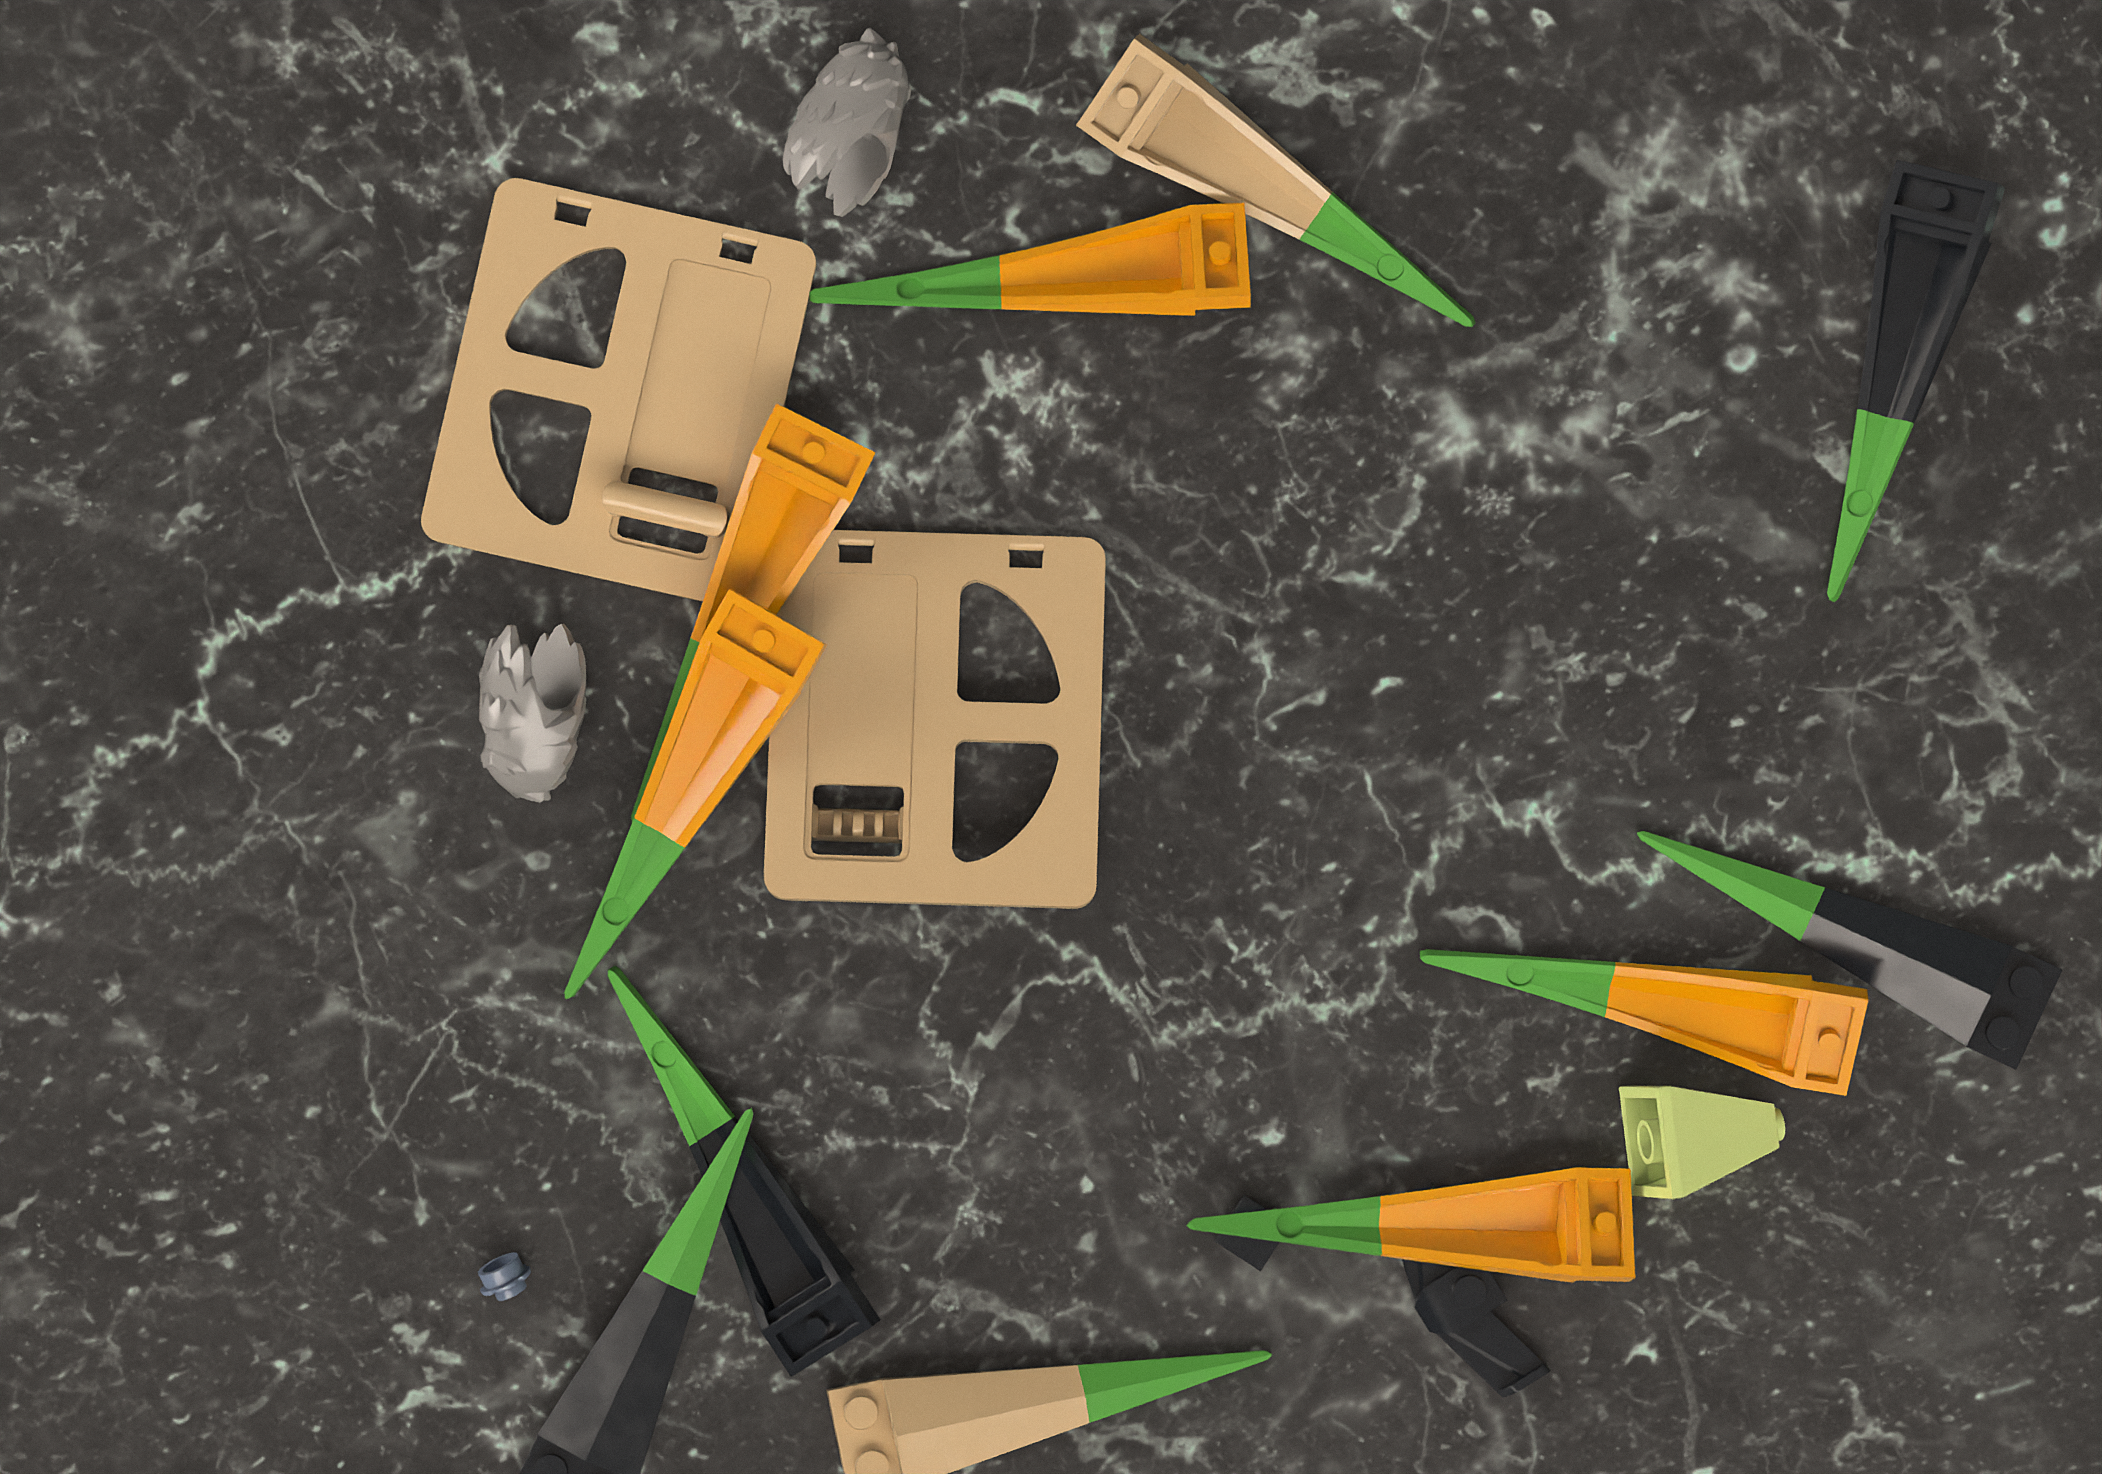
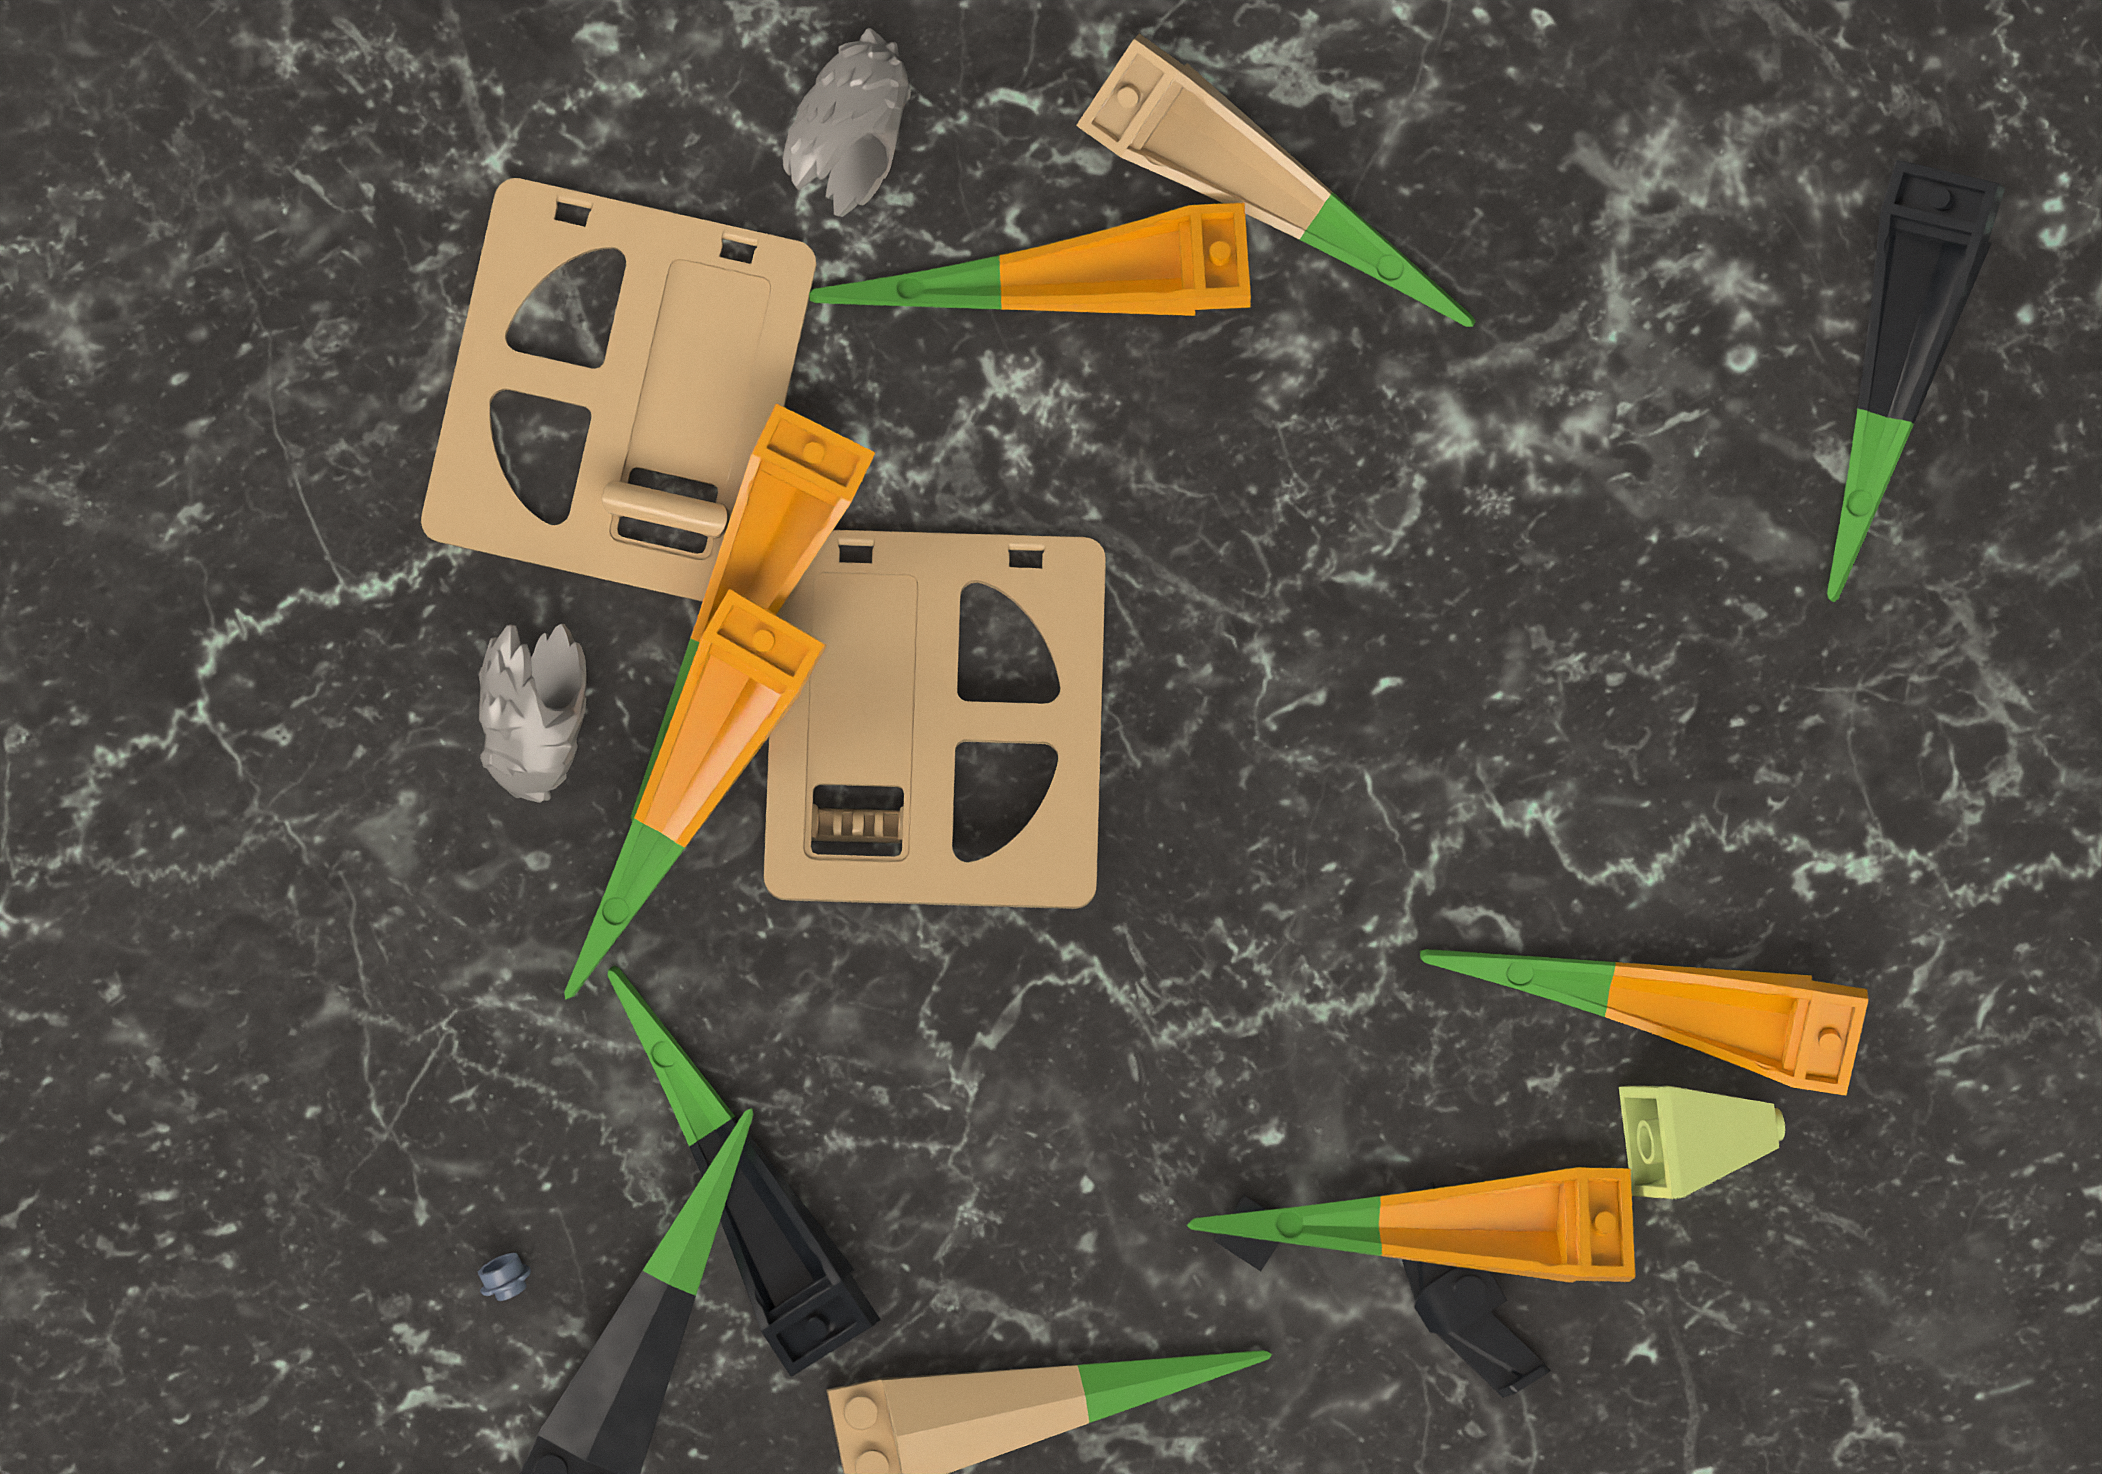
black plate [1637,831,2062,1070] -> none

